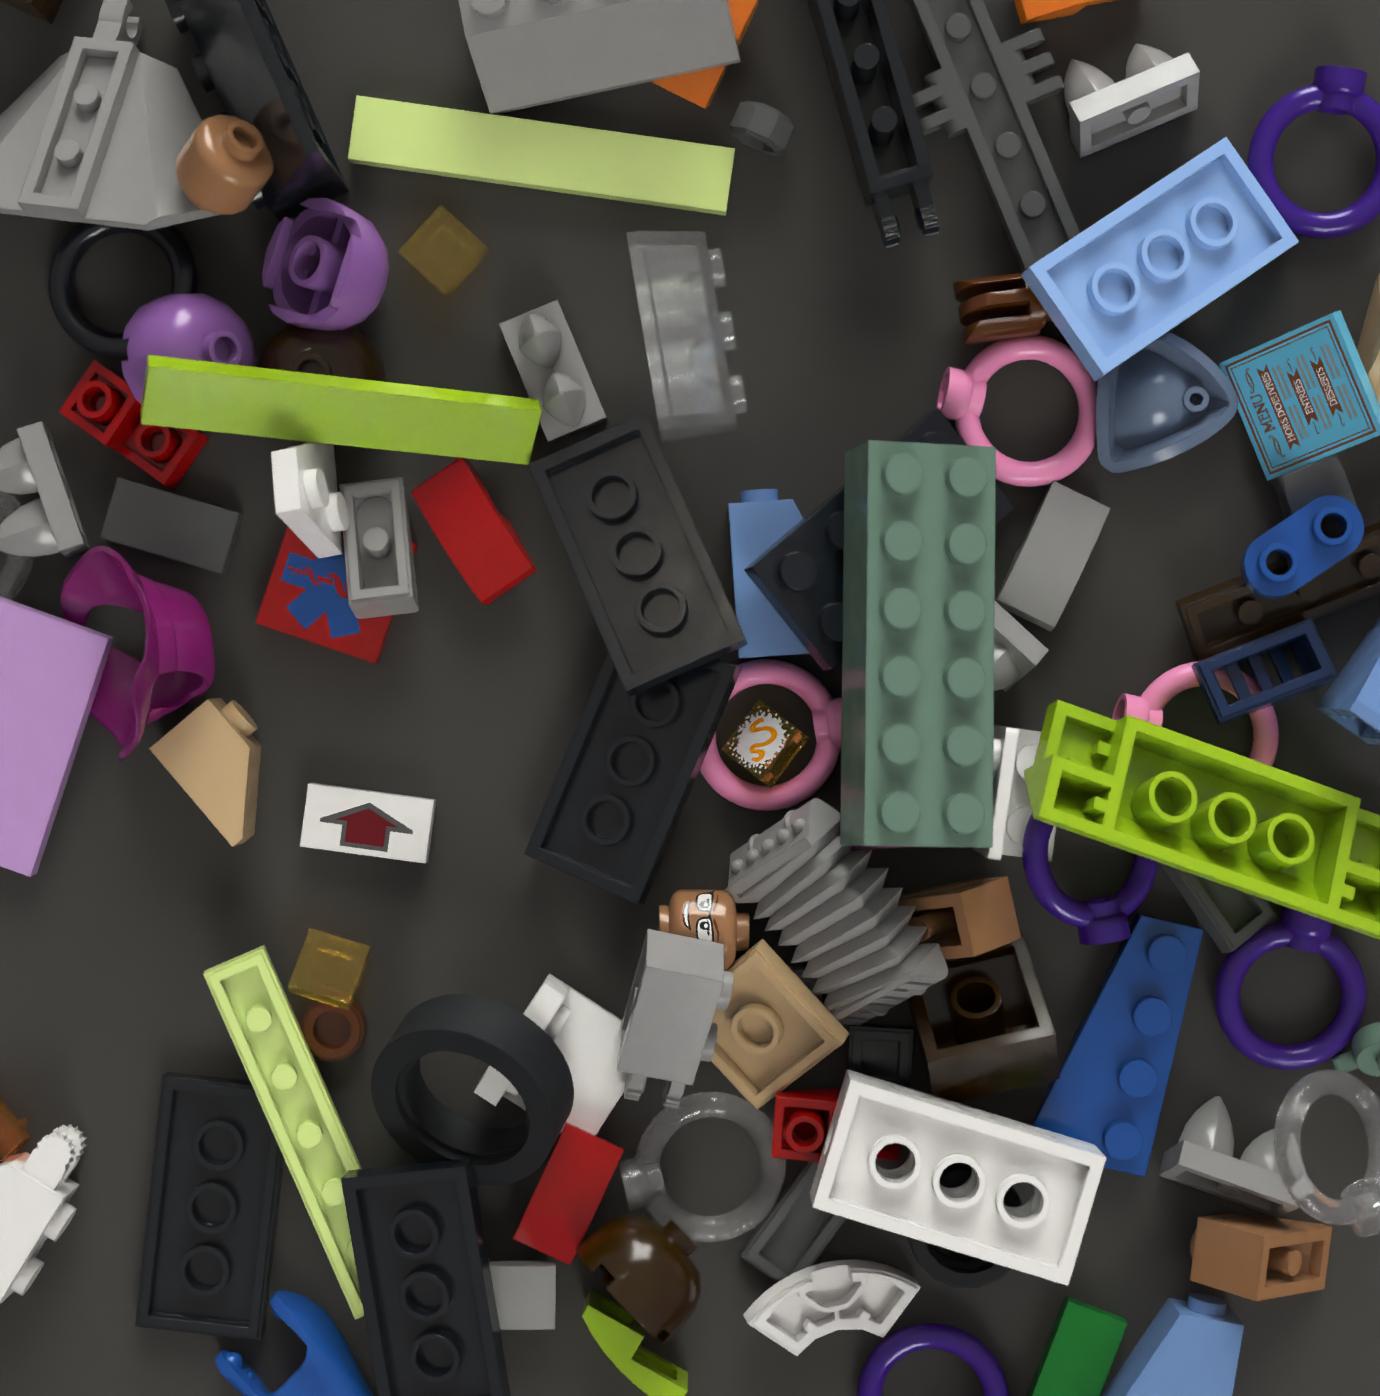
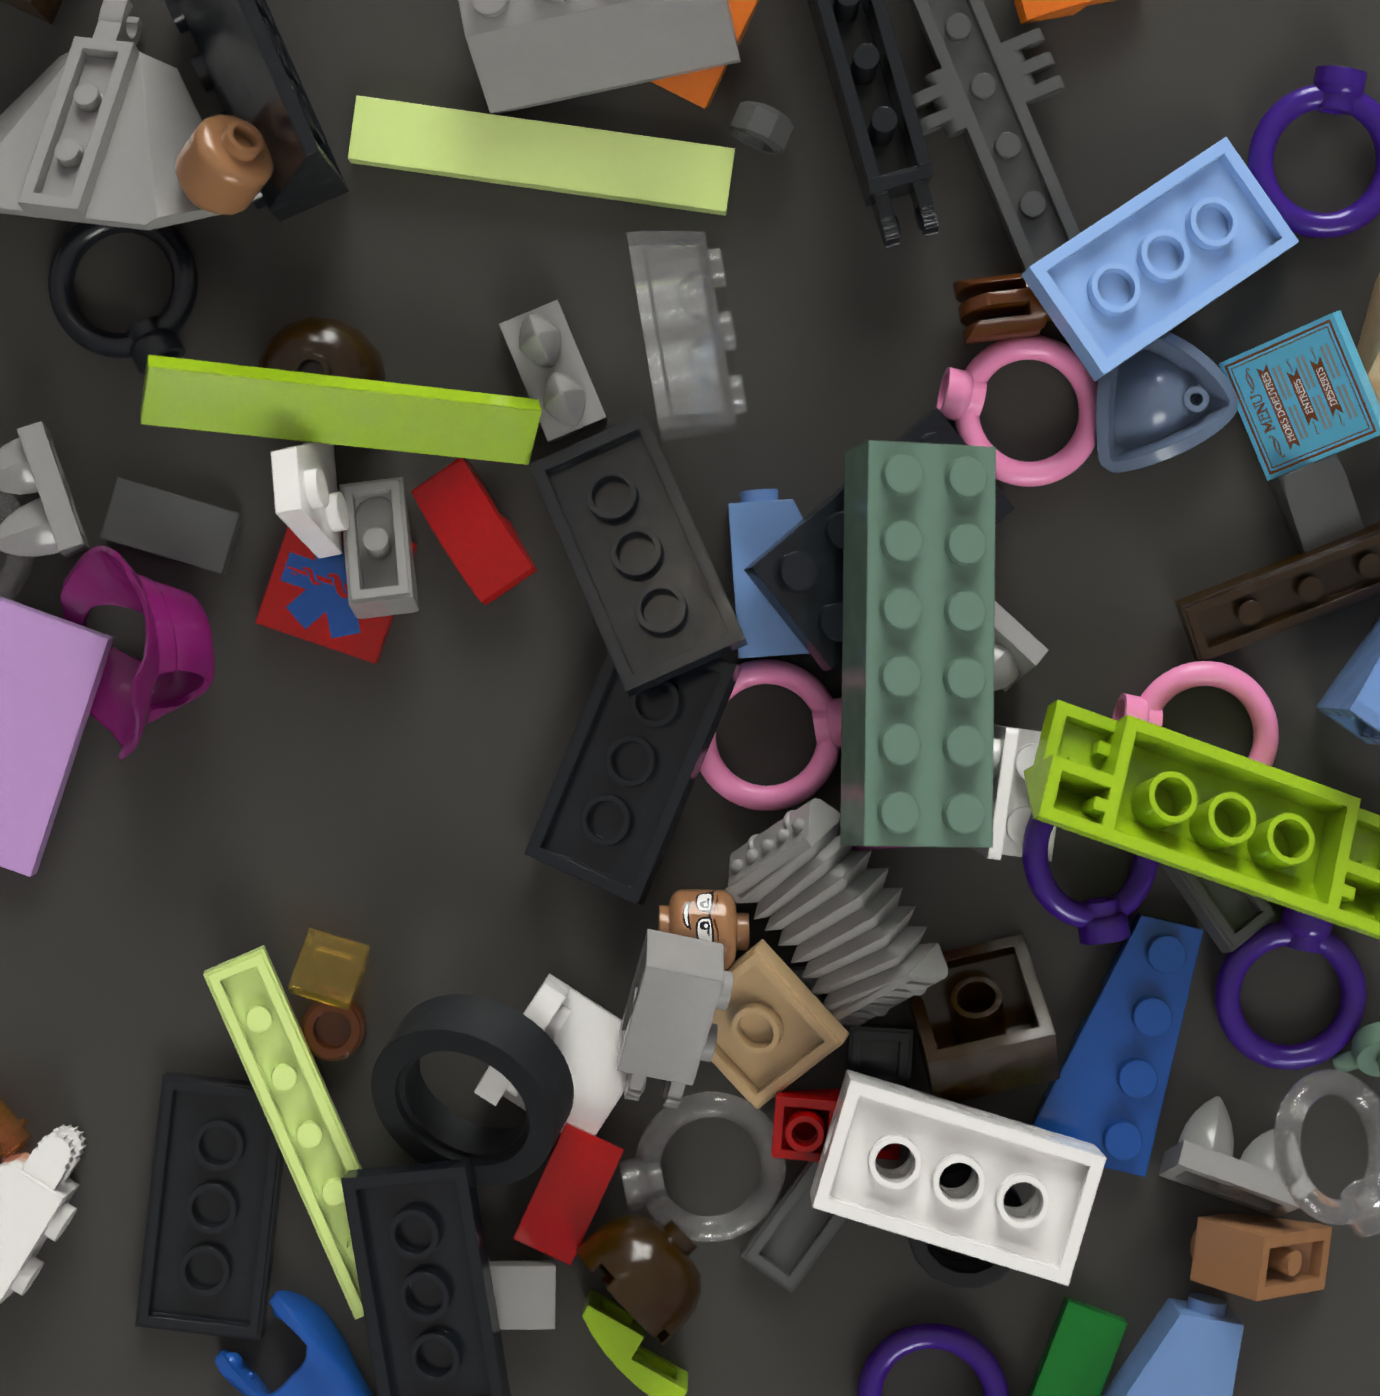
red slope [59,360,209,490] -> none
medium lavender cylinder [121,293,256,404] -> none
tan slope [149,698,262,847] -> none
medium lavender cylinder [262,198,390,331] -> none
white tile [300,783,436,864] -> none
clear yellow tile [398,205,490,298] -> none
tile [721,700,810,788] -> none
white tile [743,1260,921,1356] -> none
medium nougat slope [898,876,1021,959] -> none
light grey slope [995,481,1111,632] -> none
light grey tile [1064,43,1200,158] -> none
dark blue slope [1191,618,1338,725] -> none
blue plate [1240,495,1364,599] -> none

